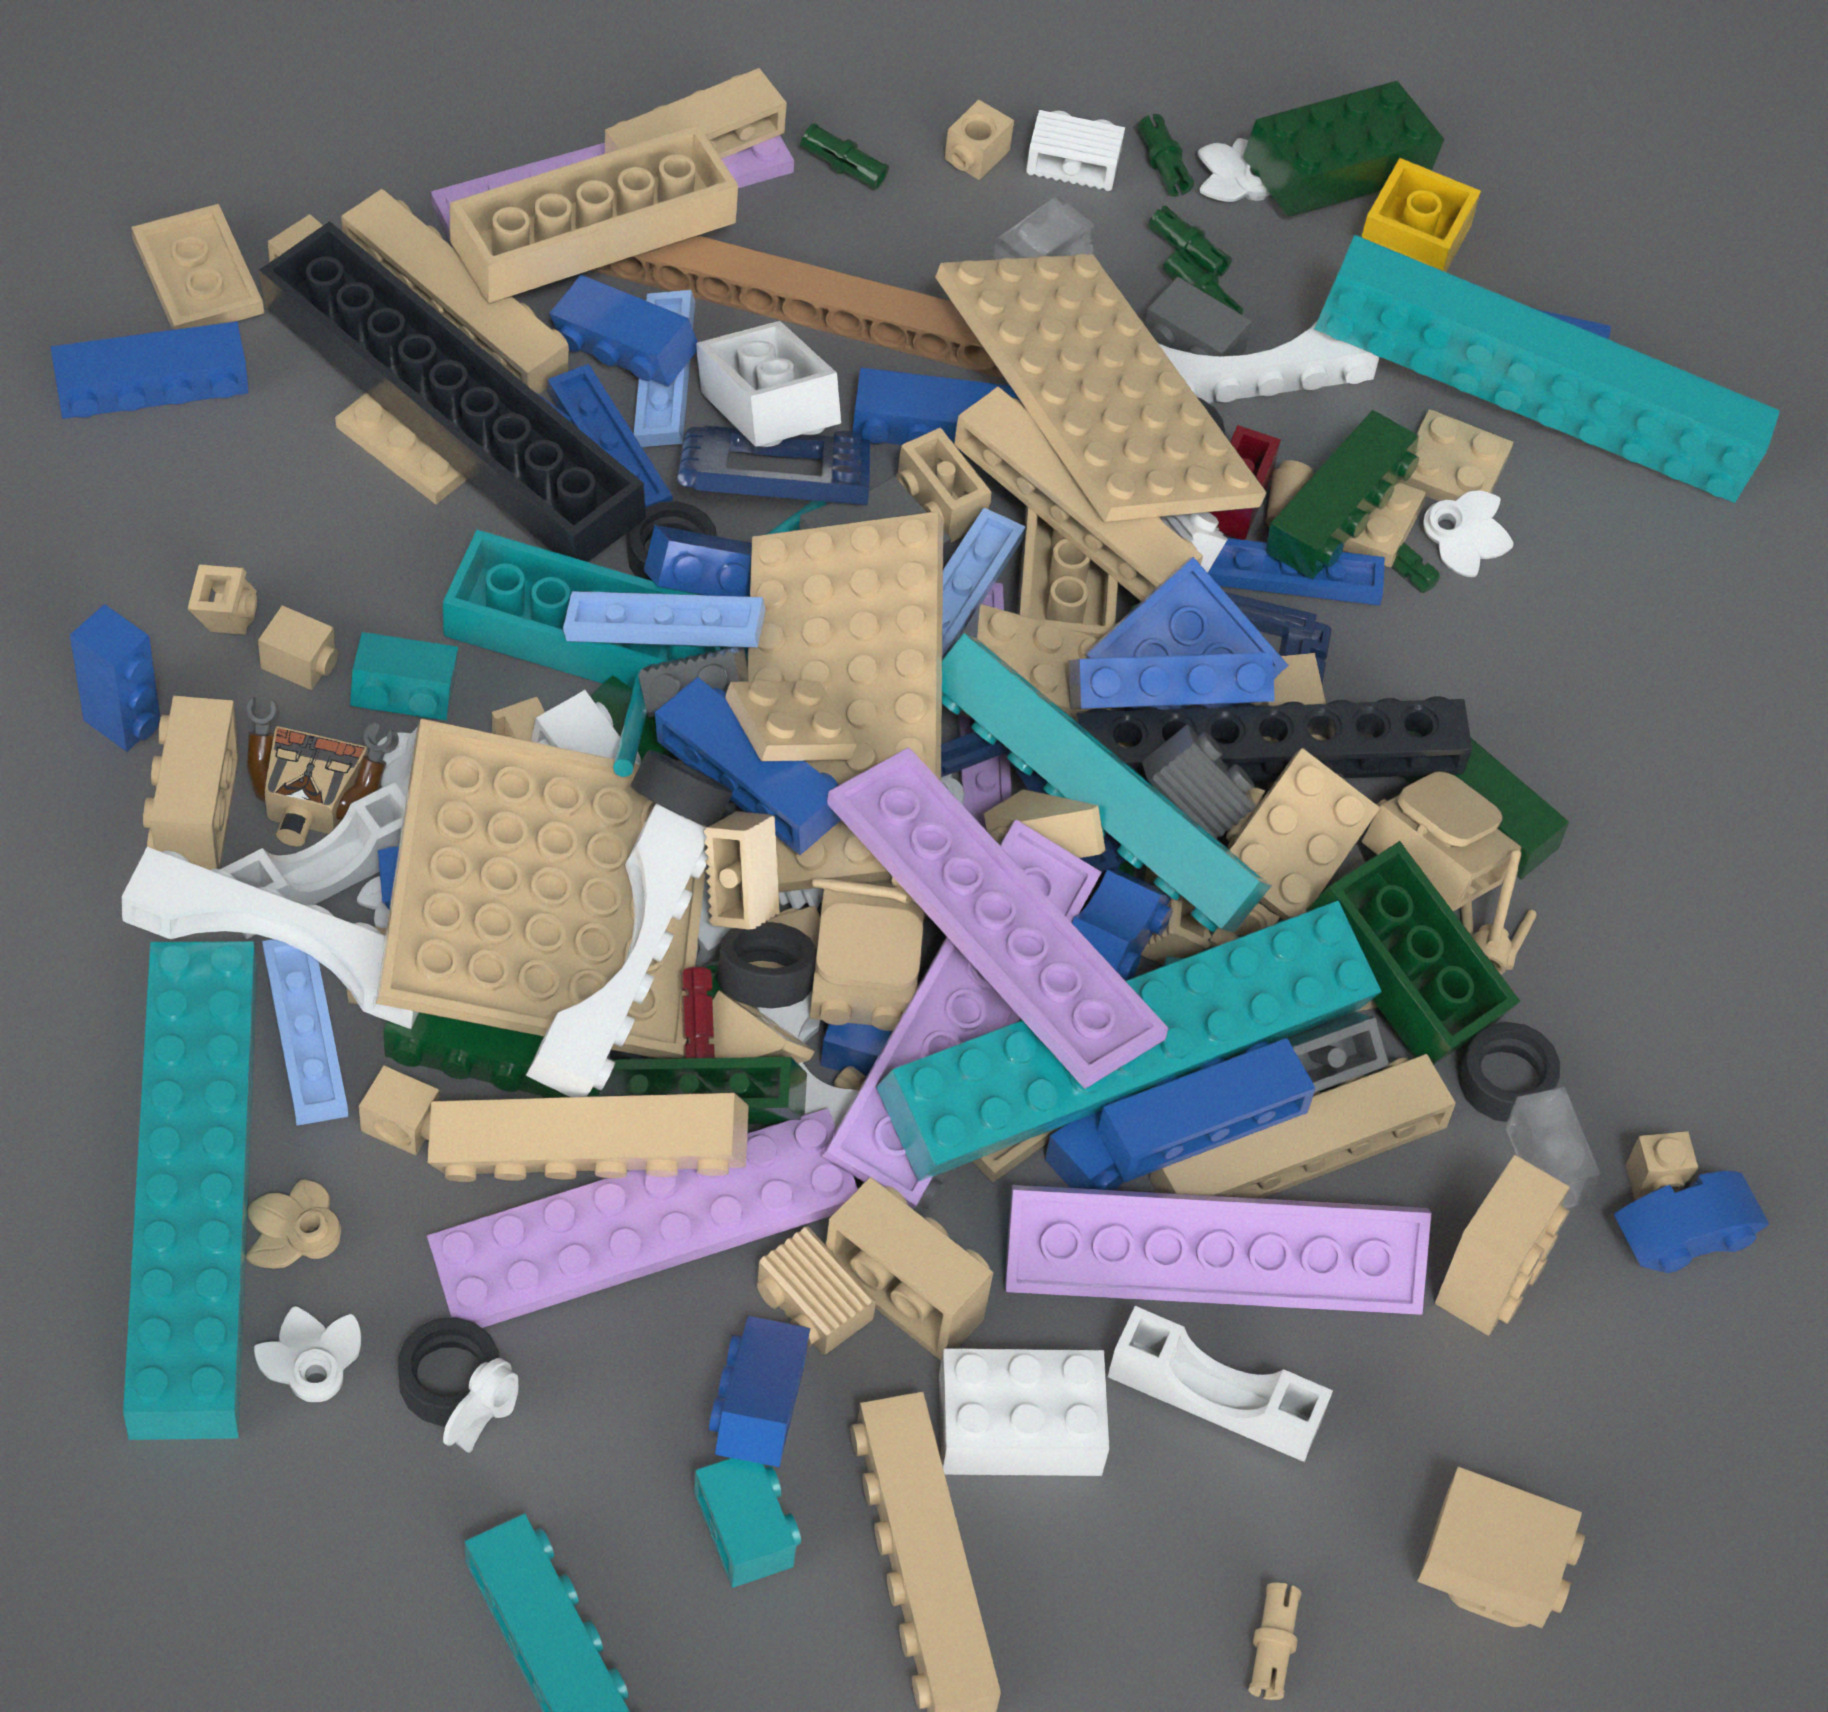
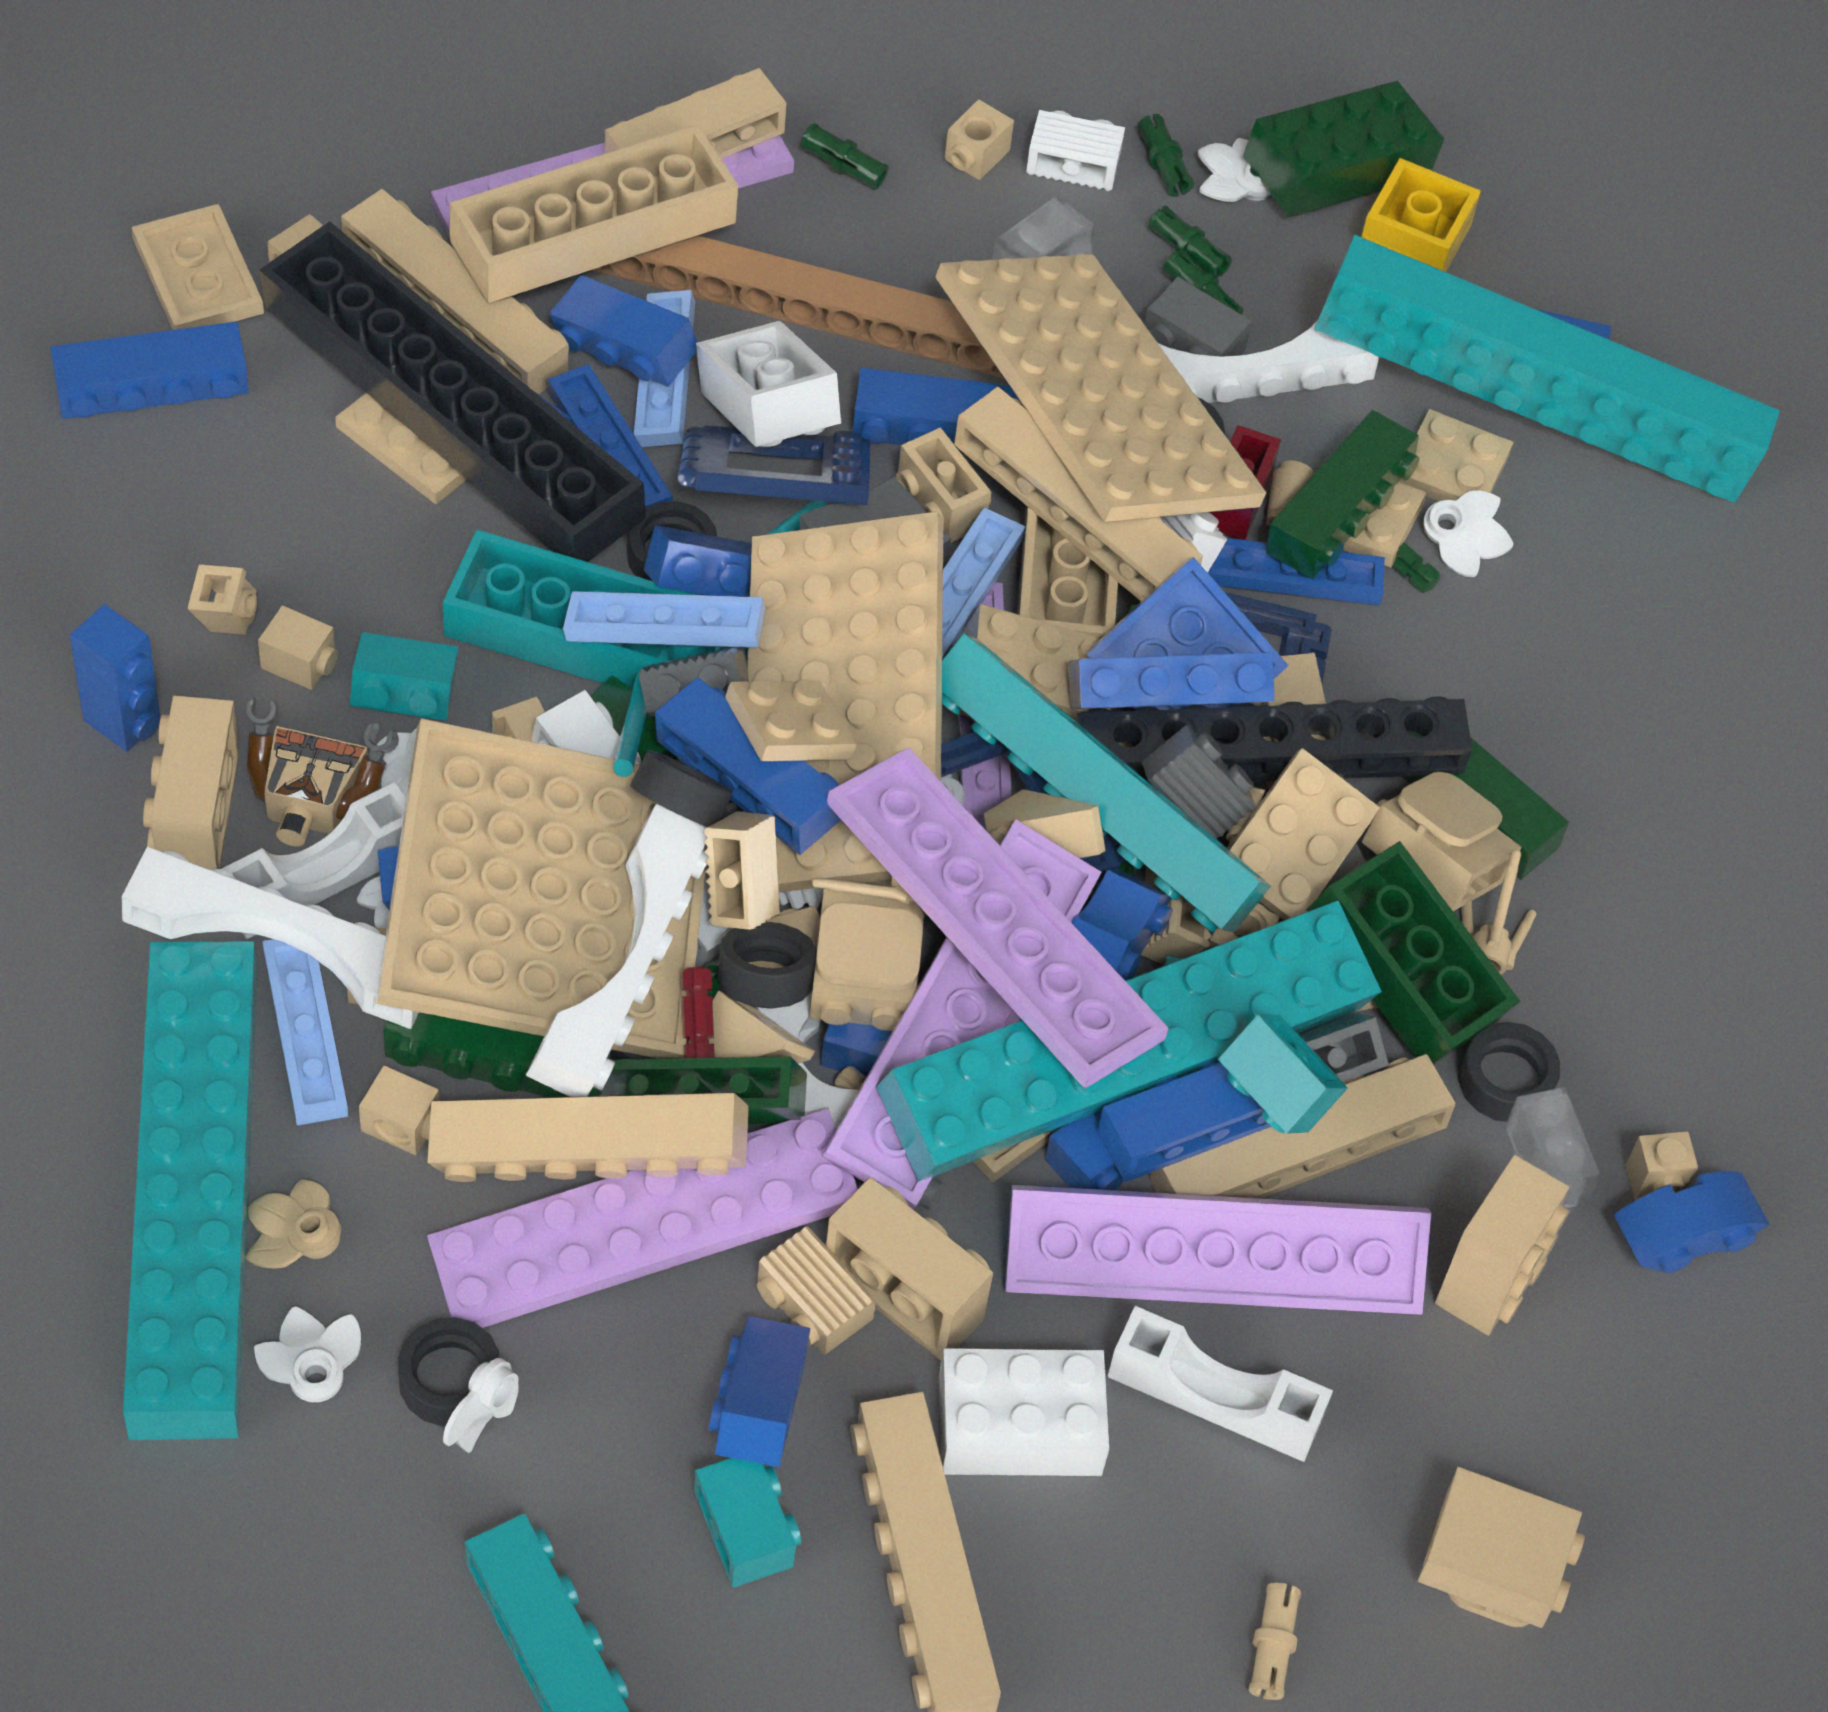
none -> brick [1218,1014,1348,1134]

